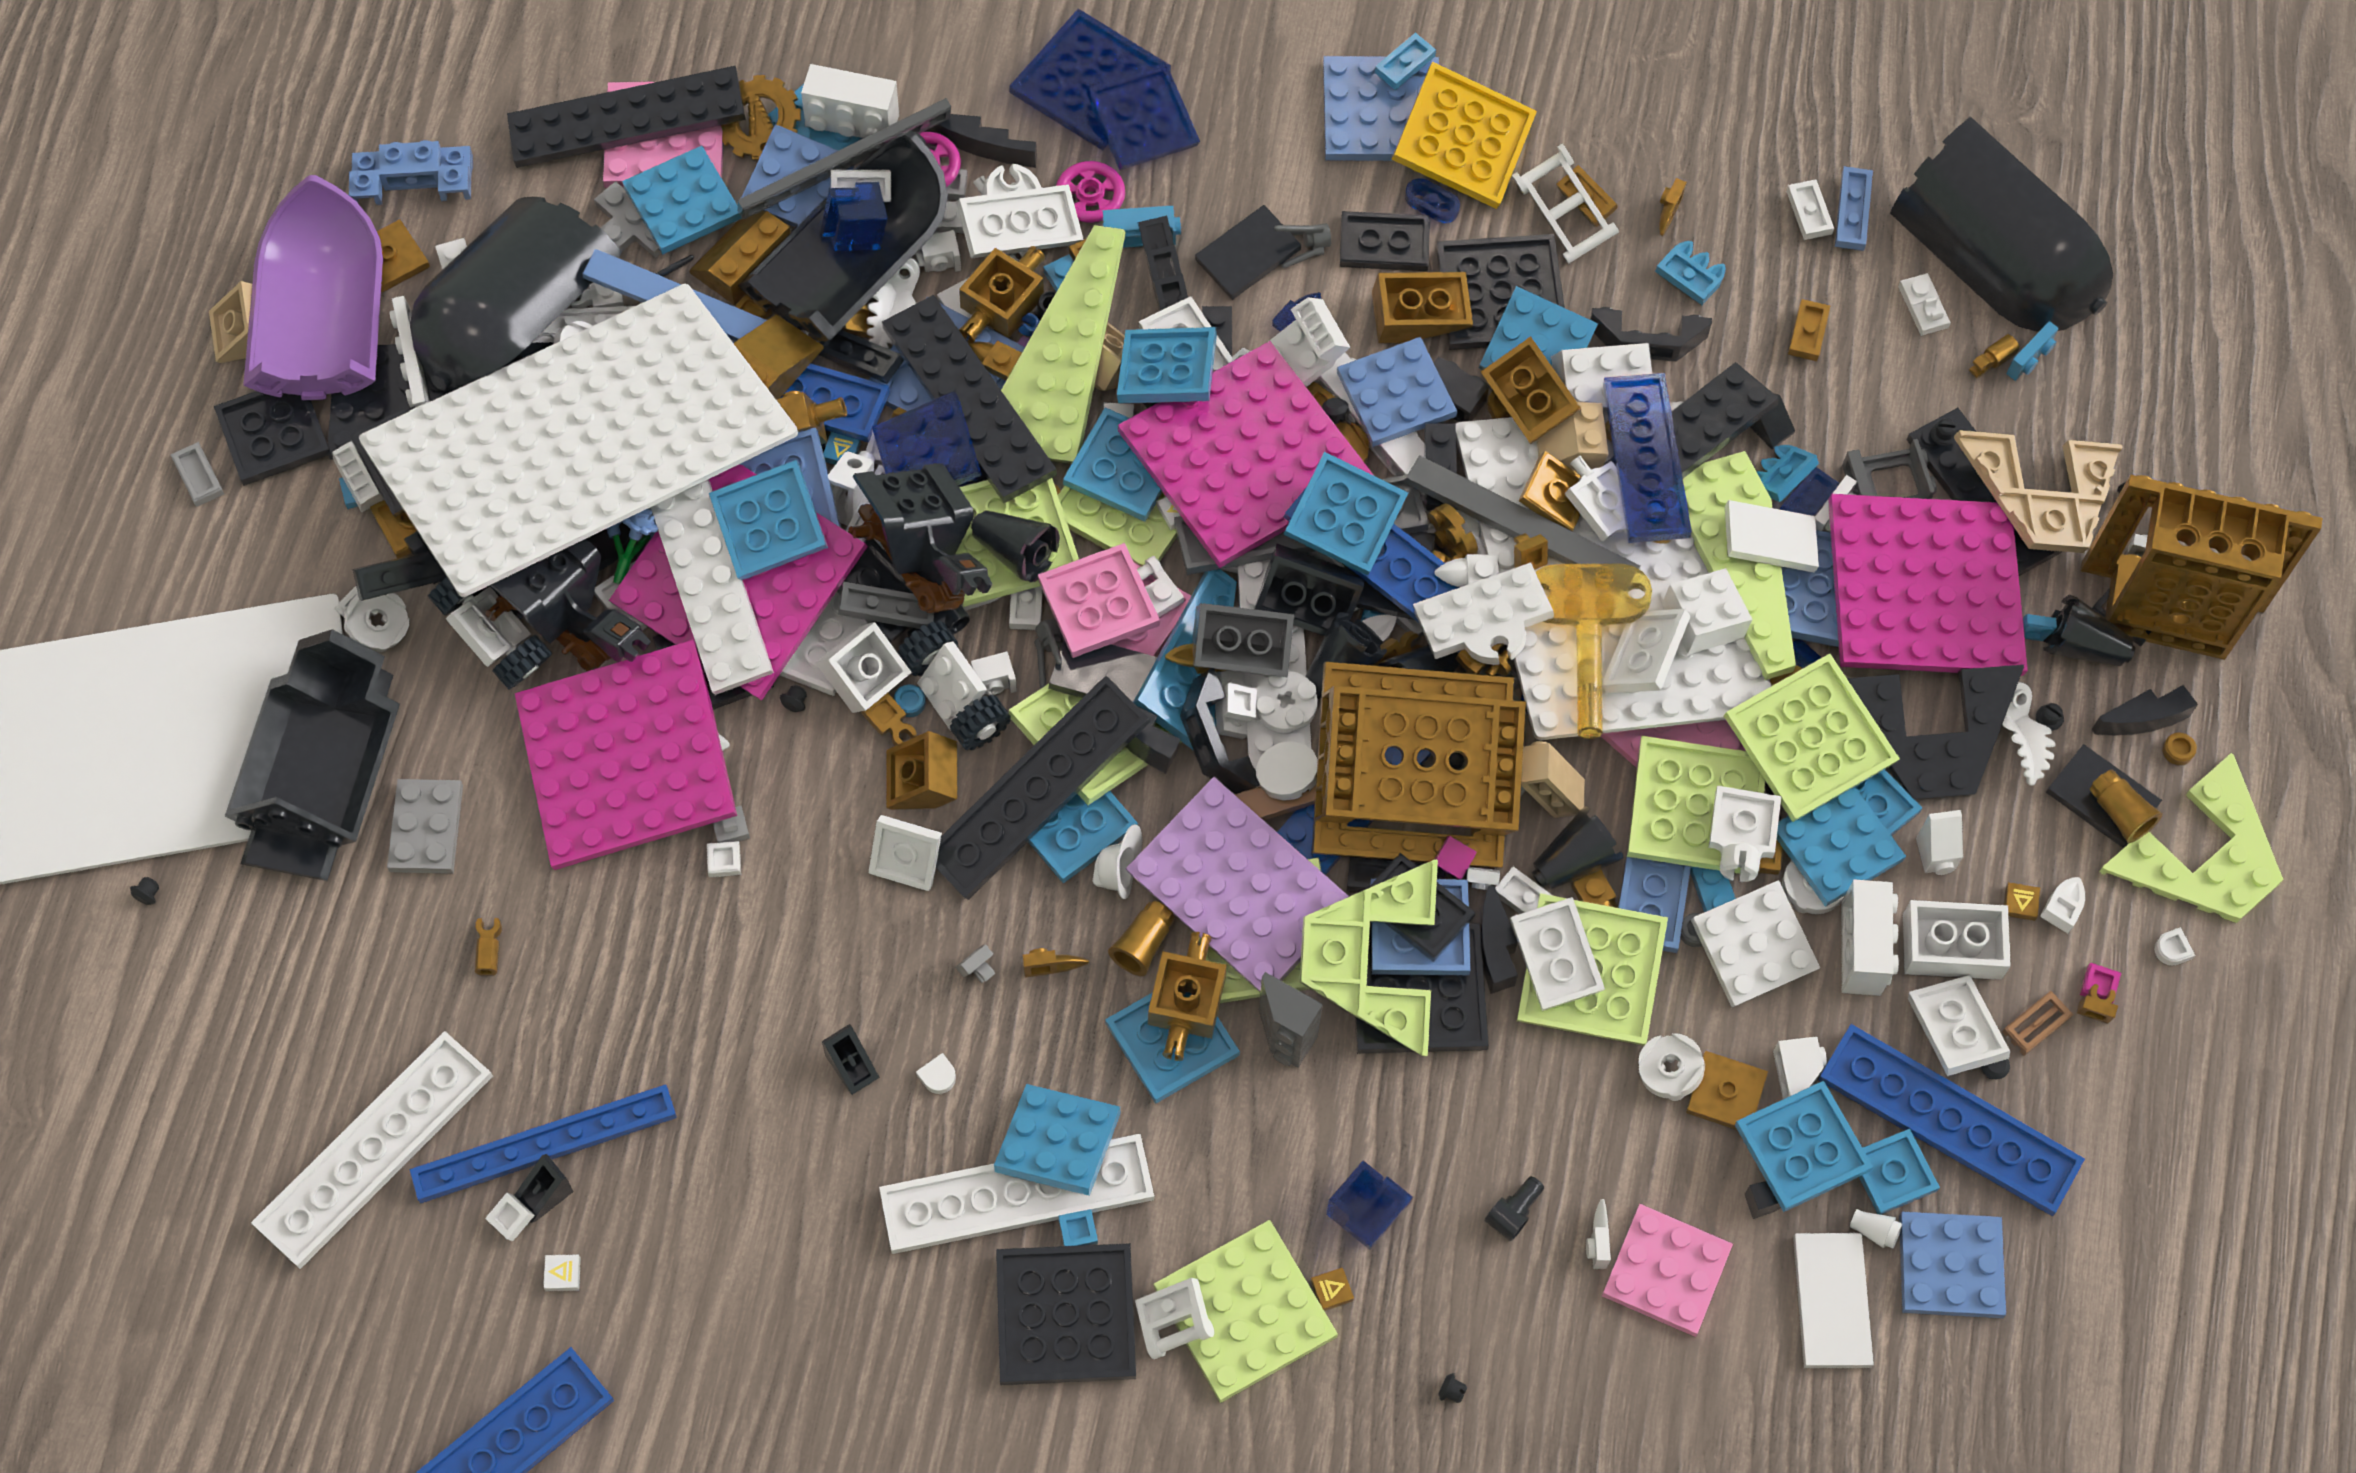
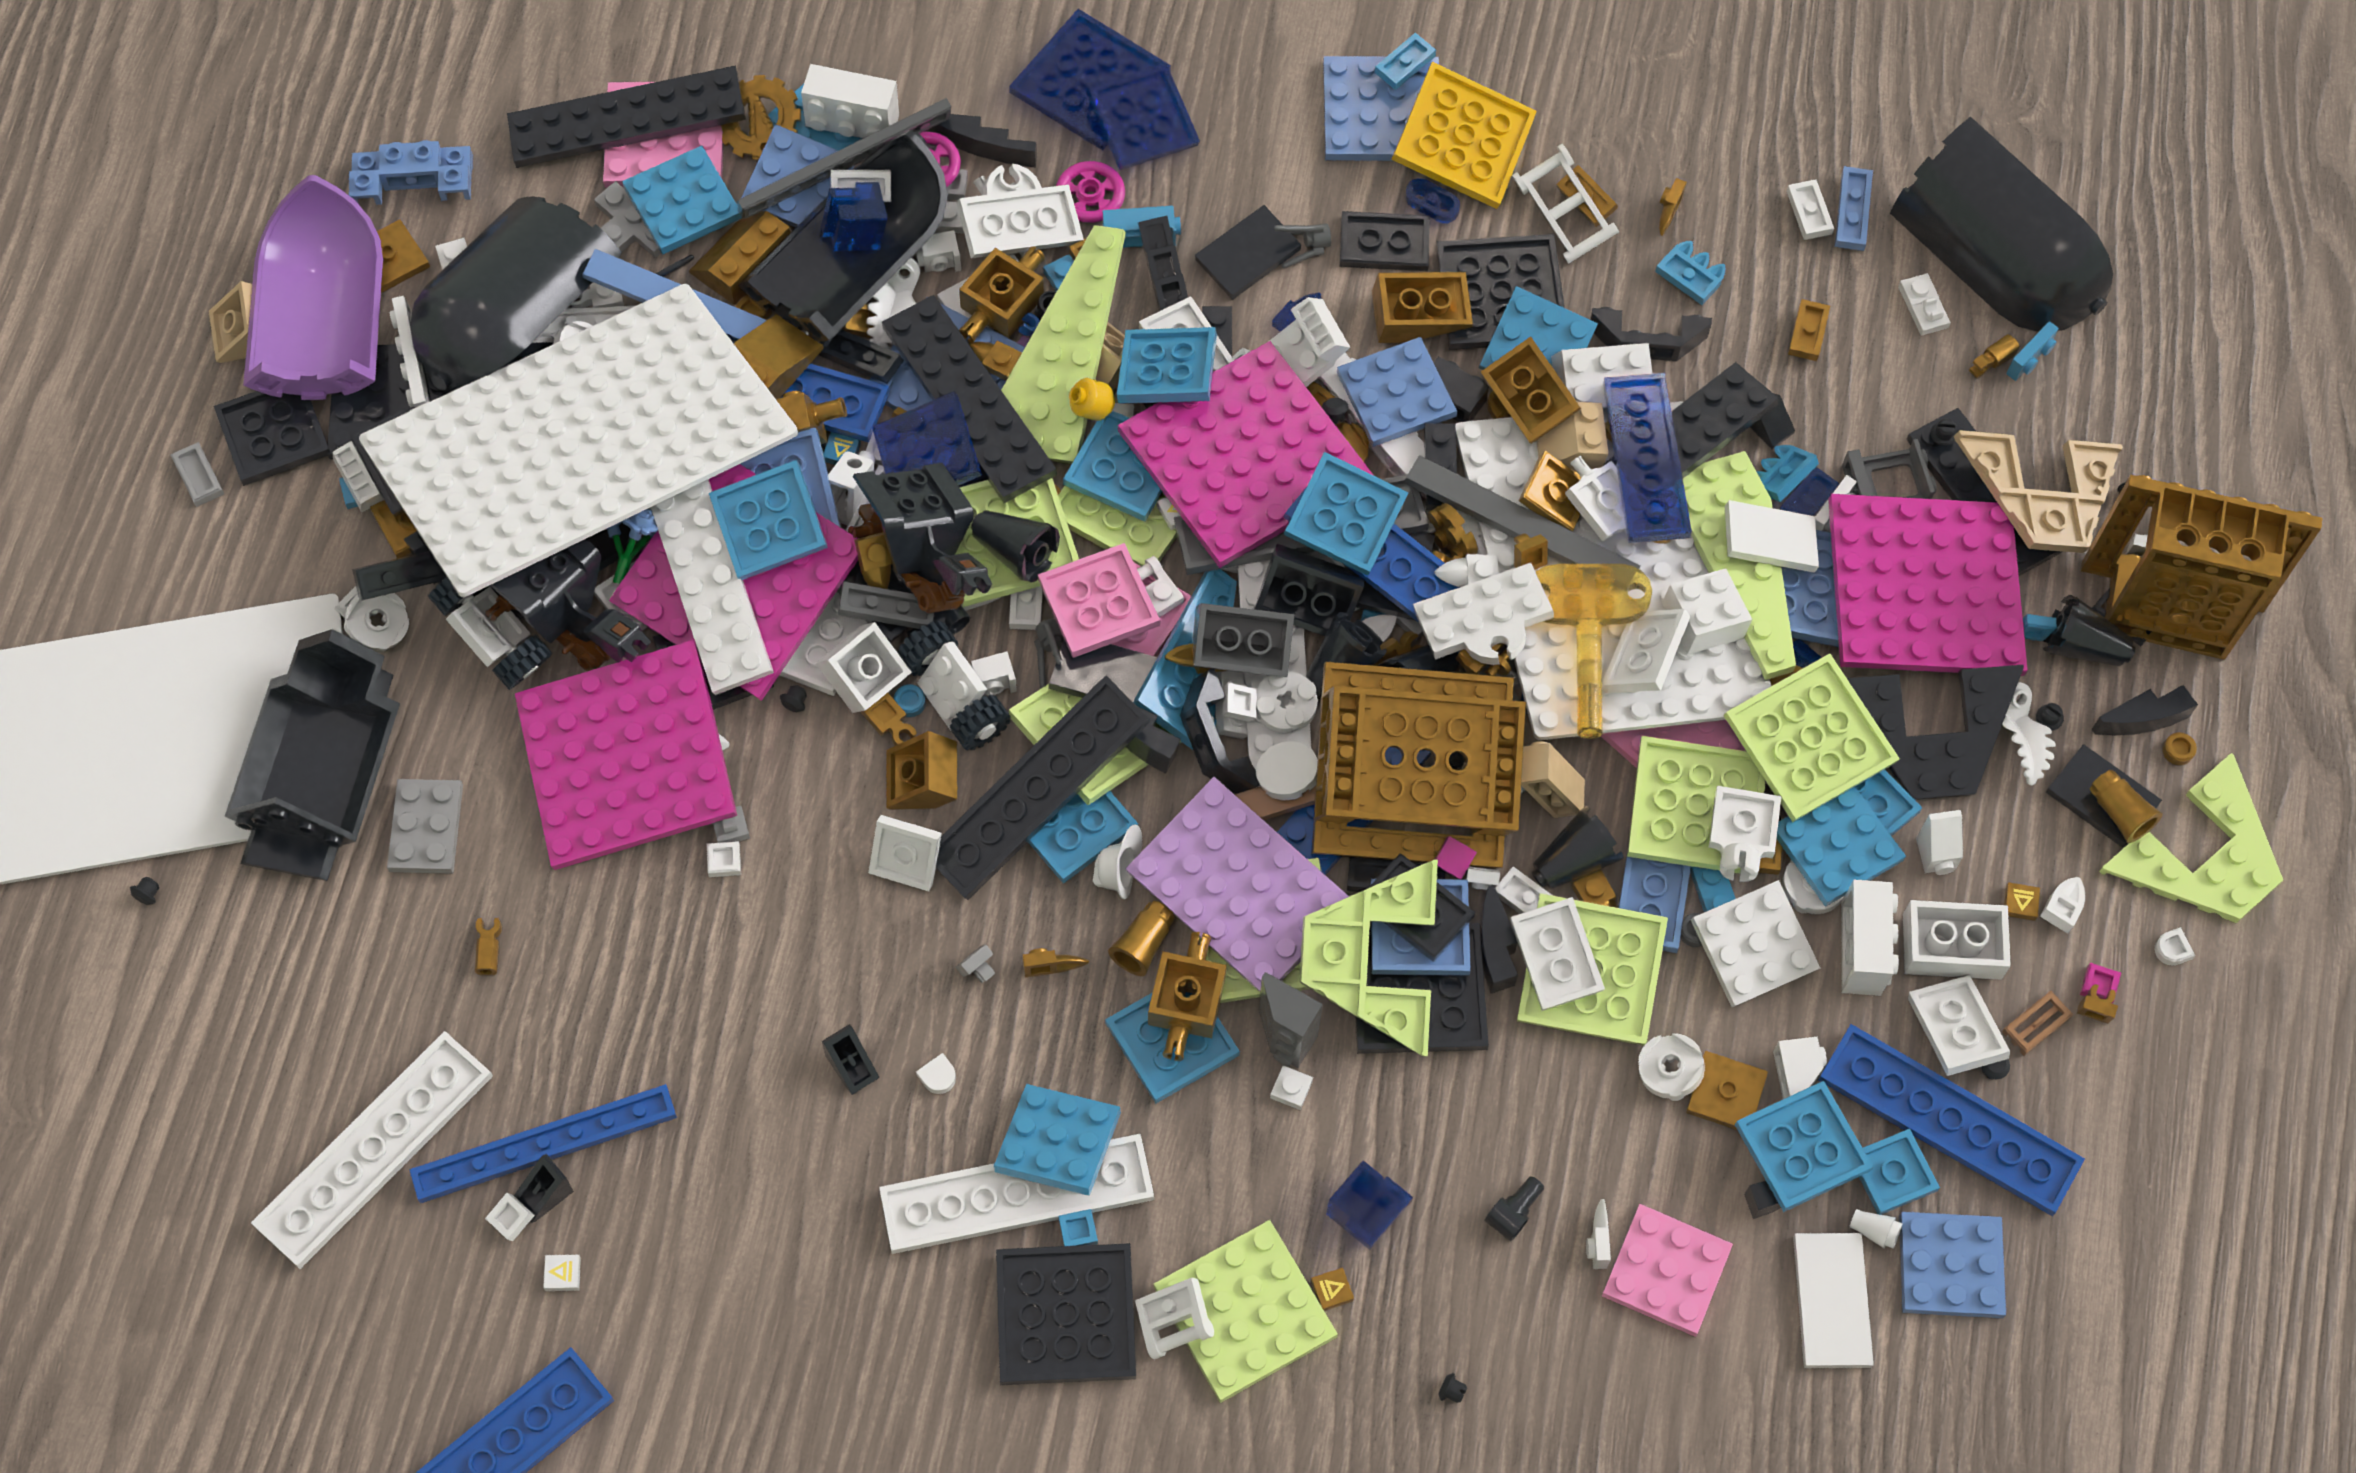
none -> pearl gold plate [854,532,893,589]
none -> yellow head [1069,378,1115,421]
none -> white plate [1270,1065,1313,1110]

